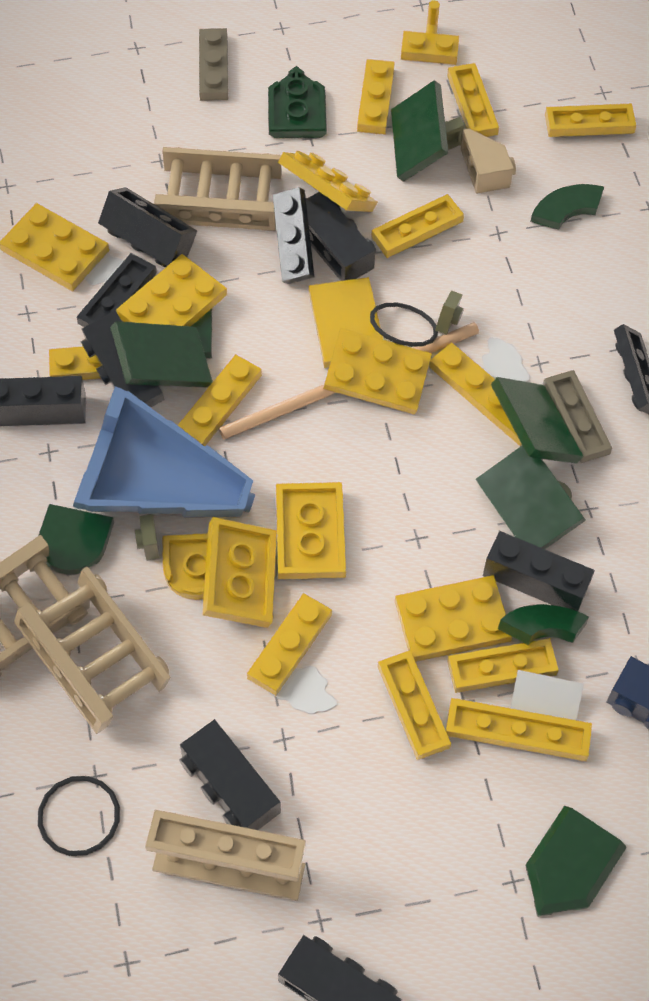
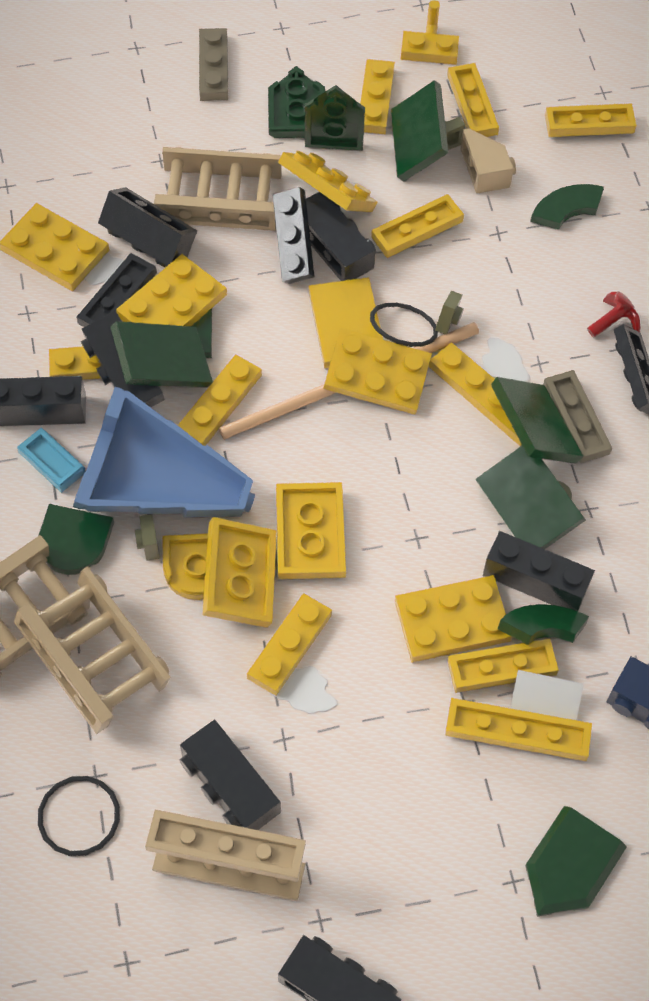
yellow plate [377,650,451,760] -> none
none -> medium azure tile [17,427,86,493]
none -> dark green tile [305,85,365,151]
none -> red plant [587,291,641,338]

